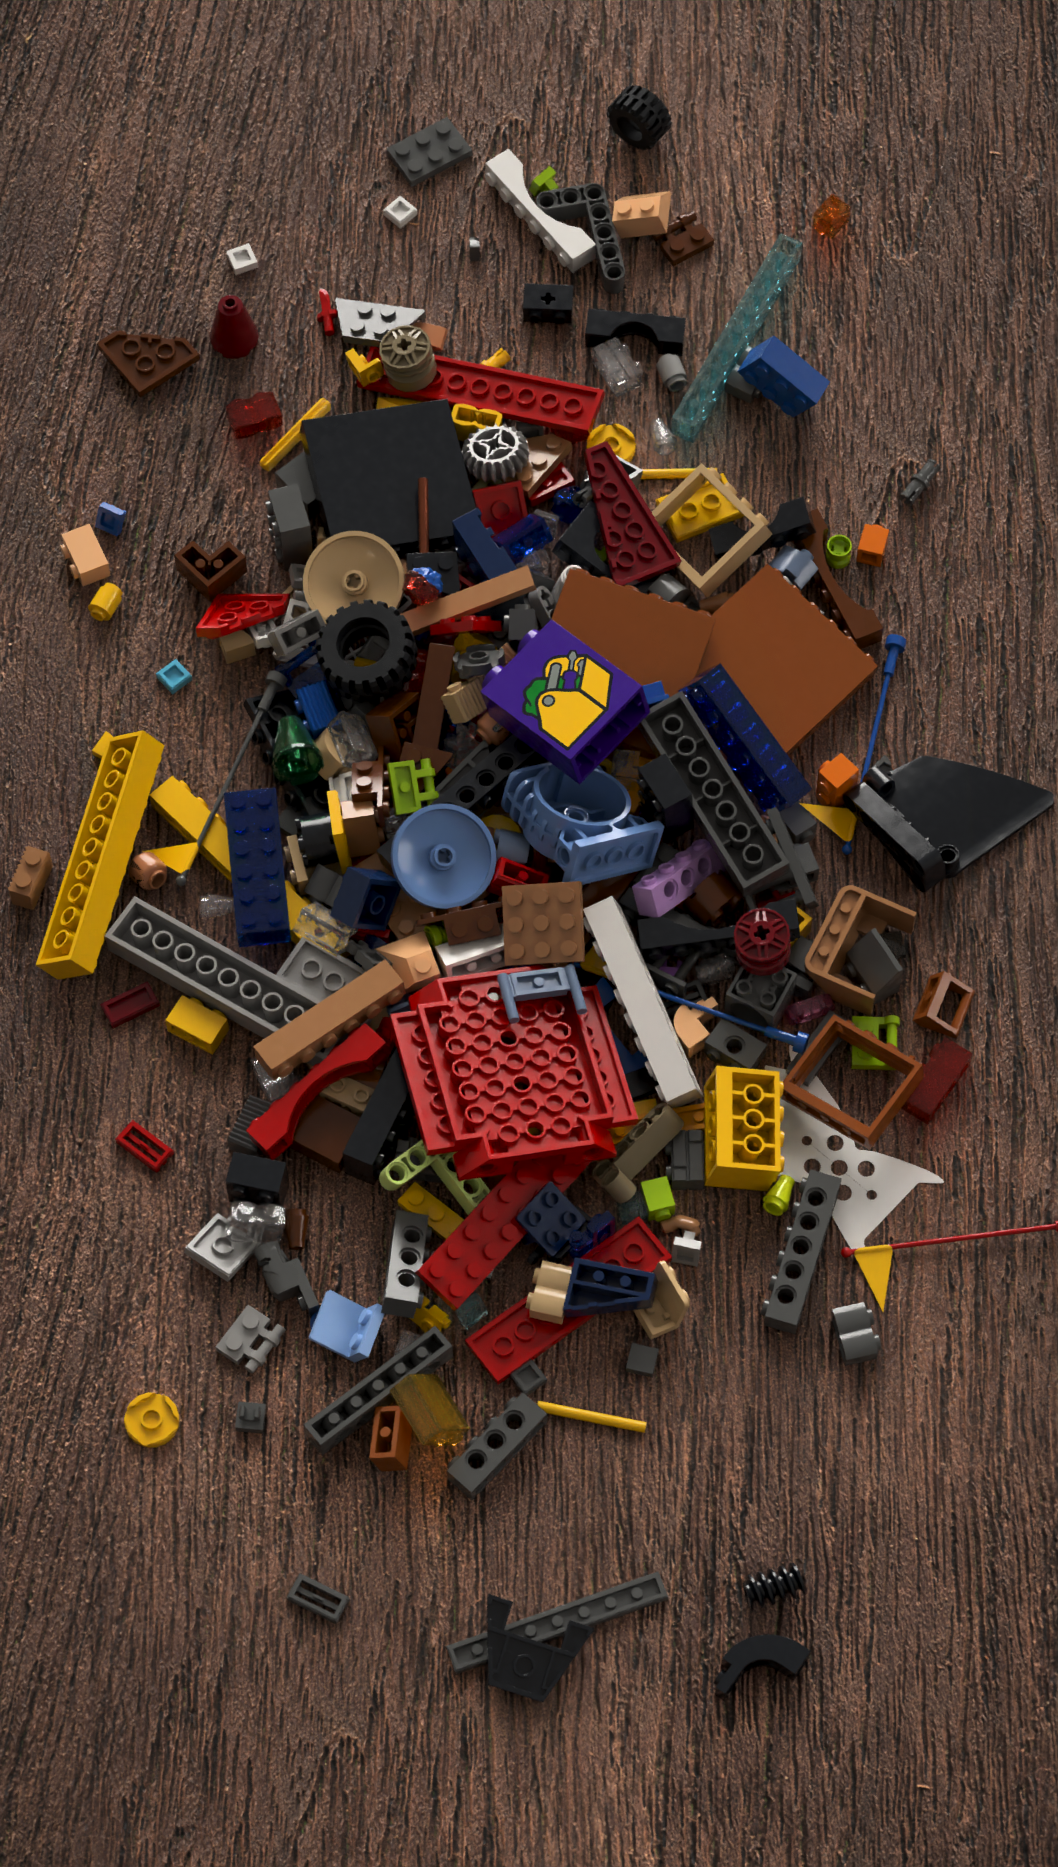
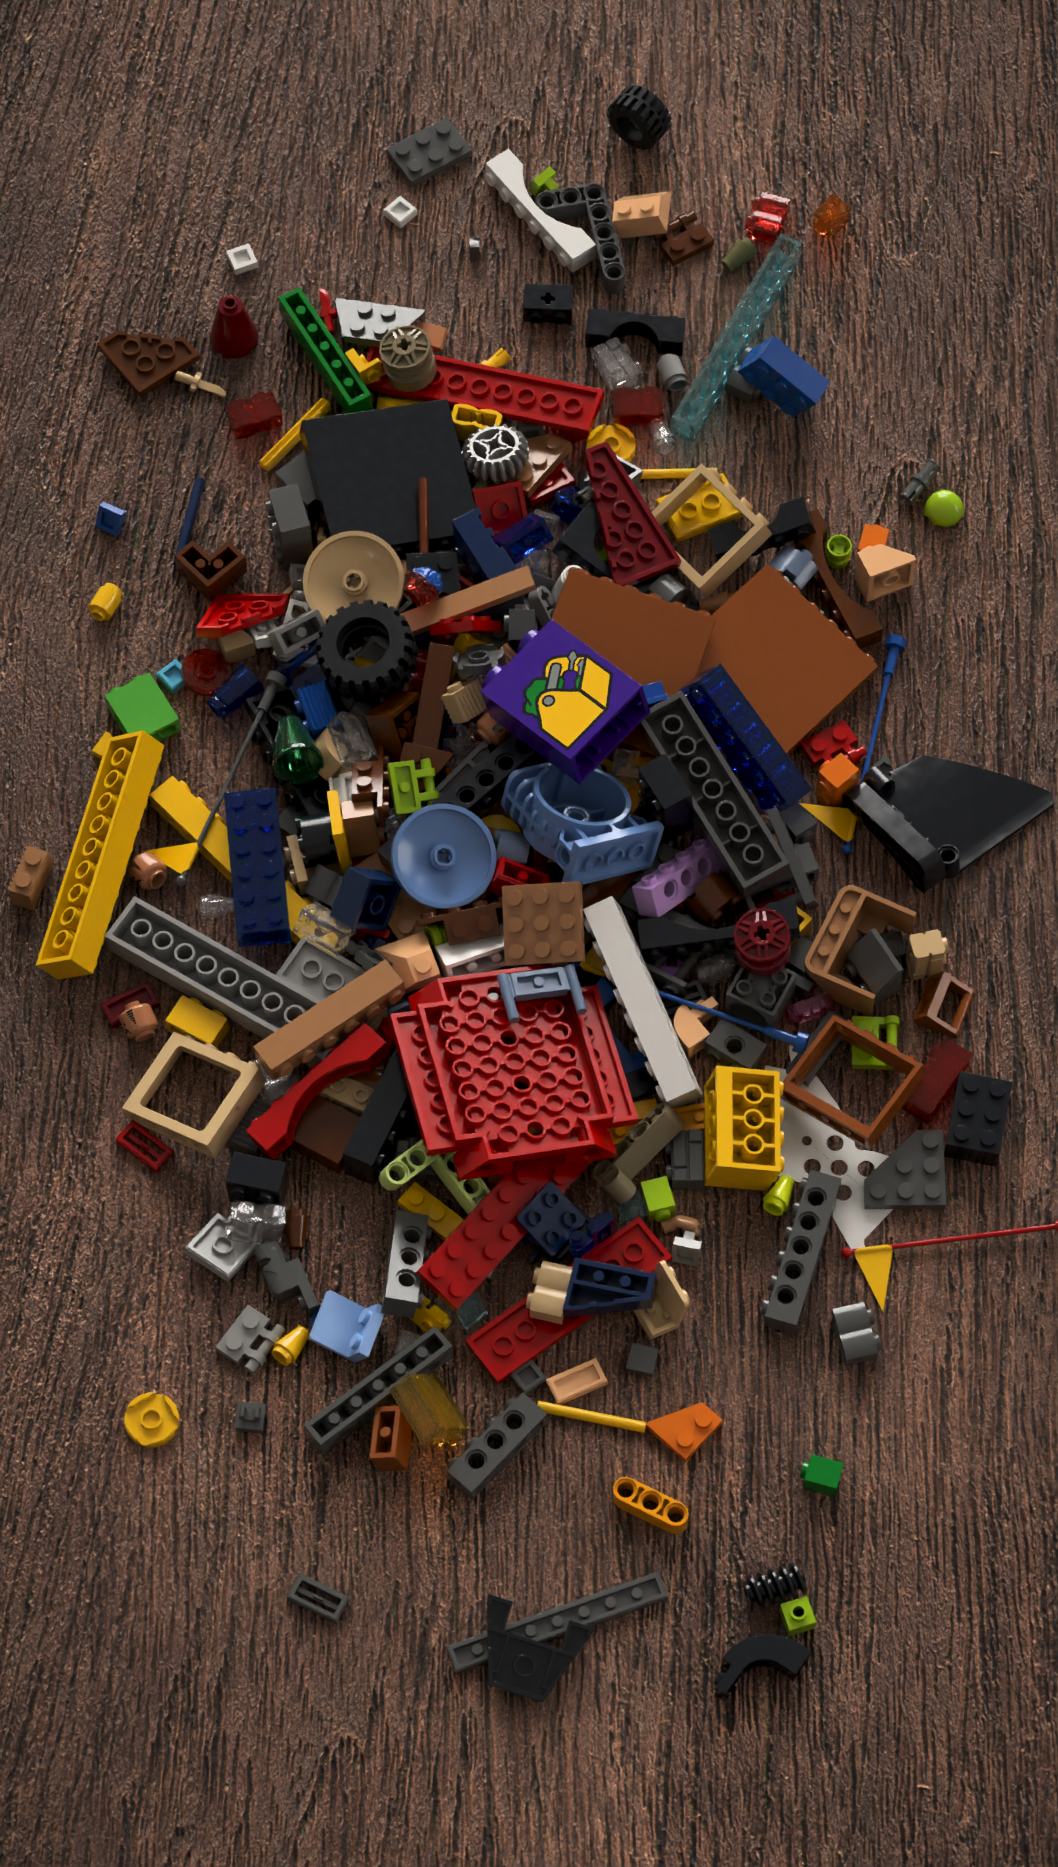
light nougat brick [60,524,111,586] -> none
none -> bright green brick [104,672,181,742]
none -> nougat head [119,1001,158,1042]
none -> tan piece [122,1032,267,1159]
none -> dark blue bar [173,477,205,567]
none -> tan piece [175,371,226,397]
none -> clear red tile [180,648,232,696]
none -> clear blue plant [206,664,264,720]
none -> yellow cone [271,1325,310,1366]
none -> green brick [278,287,372,414]
none -> light nougat tile [546,1358,608,1405]
none -> clear red brick [612,386,664,427]
none -> light orange beam [613,1477,688,1534]
none -> orange wing [646,1402,723,1462]
none -> olive cone [721,238,758,272]
none -> clear red brick [745,191,791,246]
none -> lime plate [779,1596,816,1637]
none -> green brick [799,1454,844,1497]
none -> red plate [800,720,867,767]
none -> light nougat slope [854,544,916,602]
none -> dark grey plate [864,1130,946,1209]
none -> tan brick [905,929,949,980]
none -> lime hair [924,490,964,528]
none -> black brick [944,1071,1013,1167]

